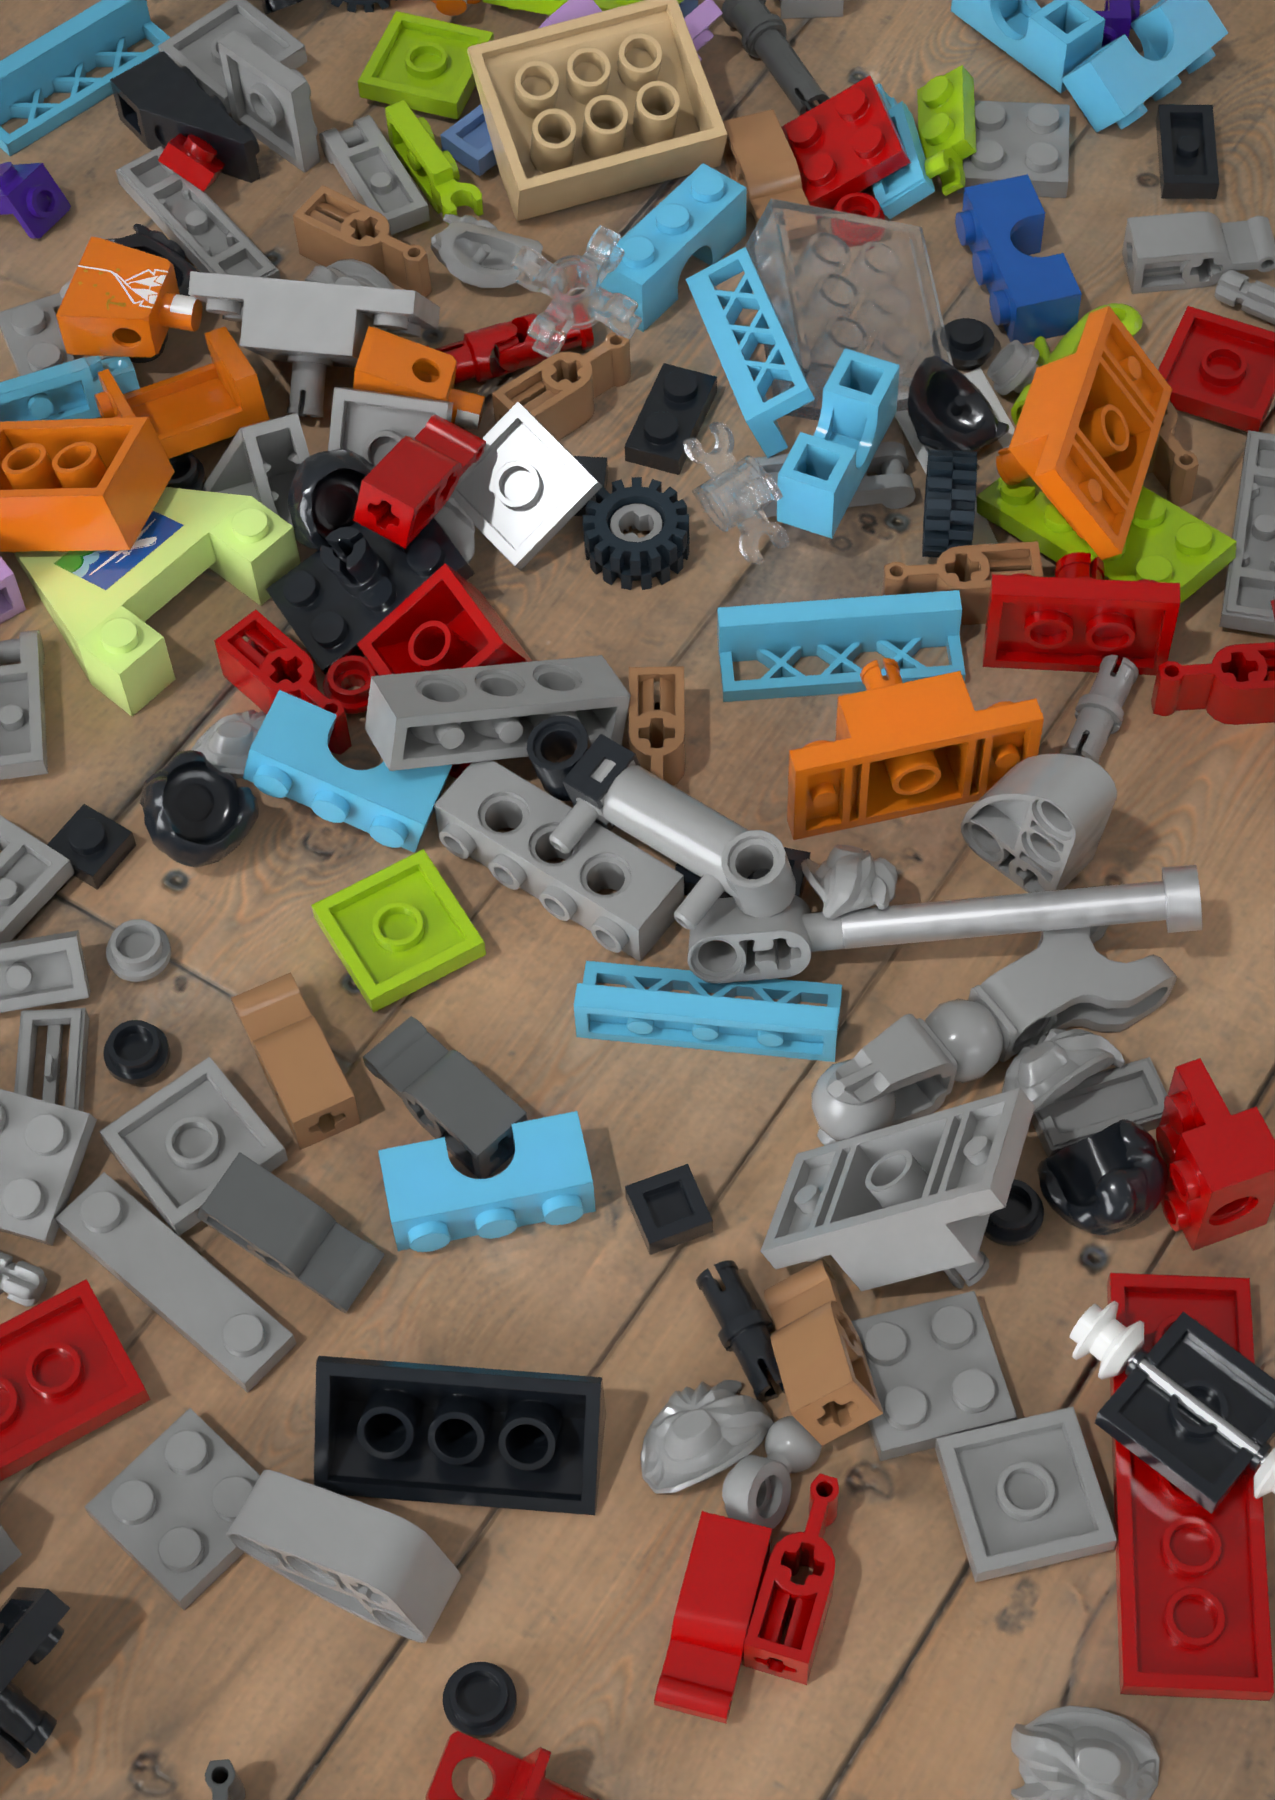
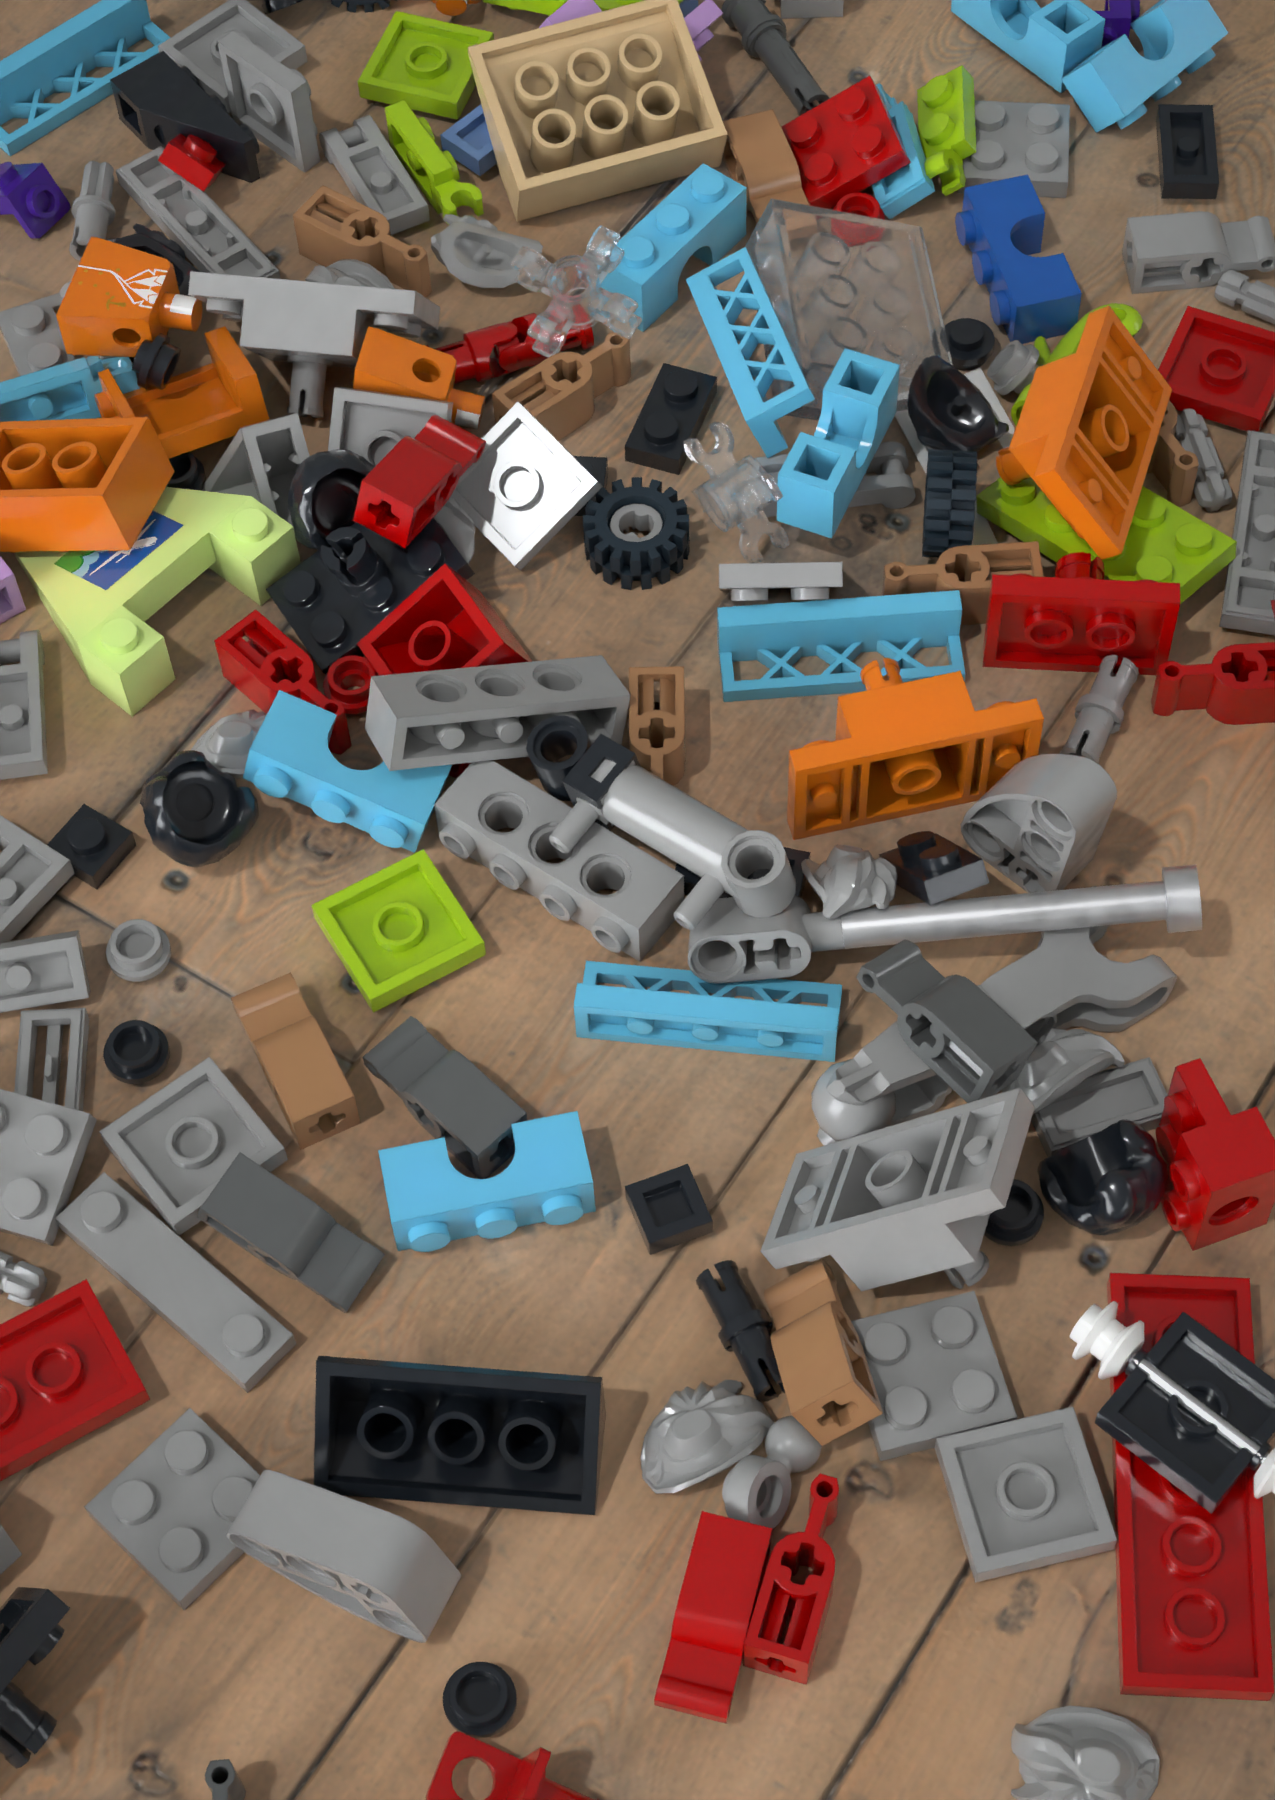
none -> light grey axle [69,160,116,261]
none -> black plate [132,333,181,390]
none -> light grey plate [719,562,843,601]
none -> dark grey piece [856,939,1038,1103]
none -> black plate [879,831,989,905]
none -> light grey axle [1174,408,1233,512]

